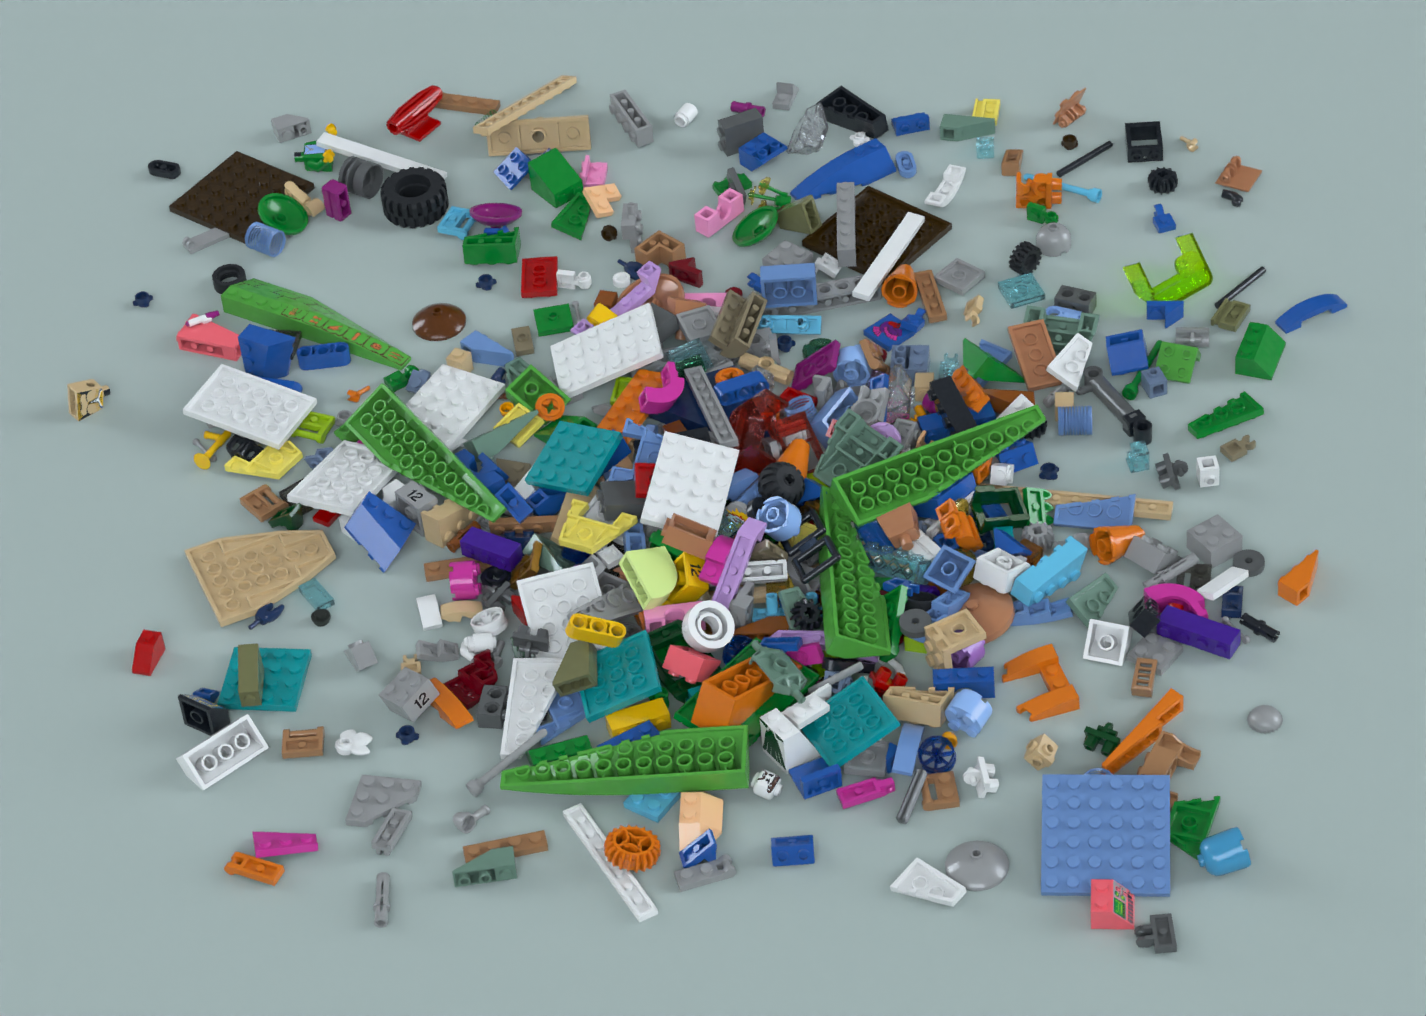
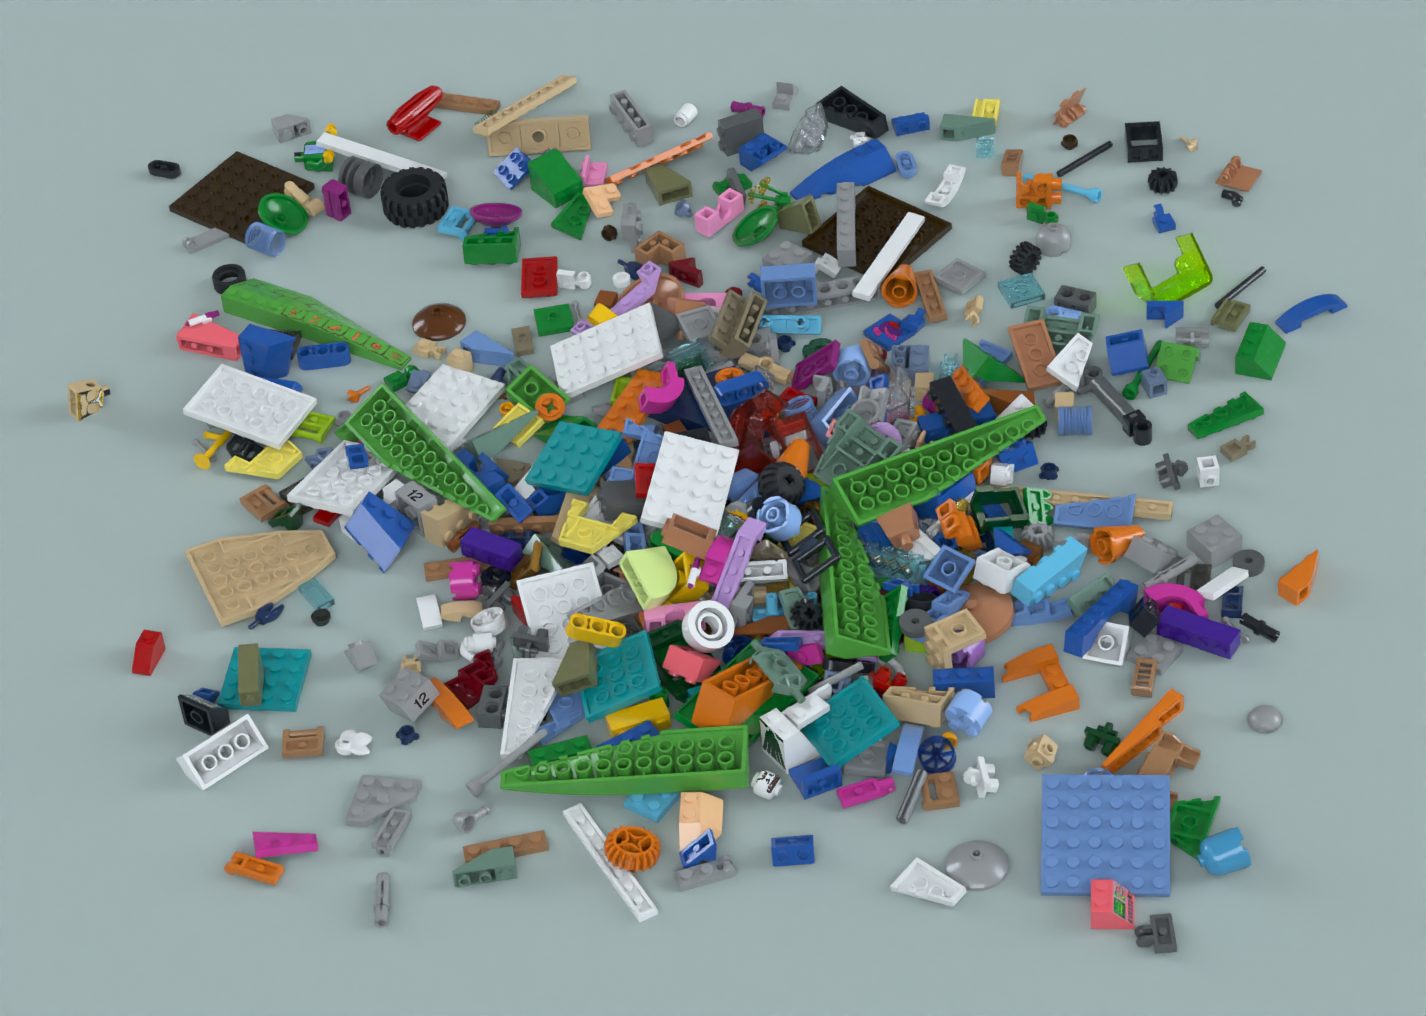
dark blue plate [133,291,153,308] -> none
dark blue plate [476,274,497,291] -> none
clear light blue brick [1126,440,1149,473] -> none
none -> blue slope [345,444,369,470]
none -> tan plate [412,338,447,360]
none -> orange wing [605,132,713,185]
none -> olive slope [645,164,693,206]
none -> sand blue tile [674,199,692,217]
none -> piece [687,557,701,589]
none -> blue arch [1063,579,1138,658]

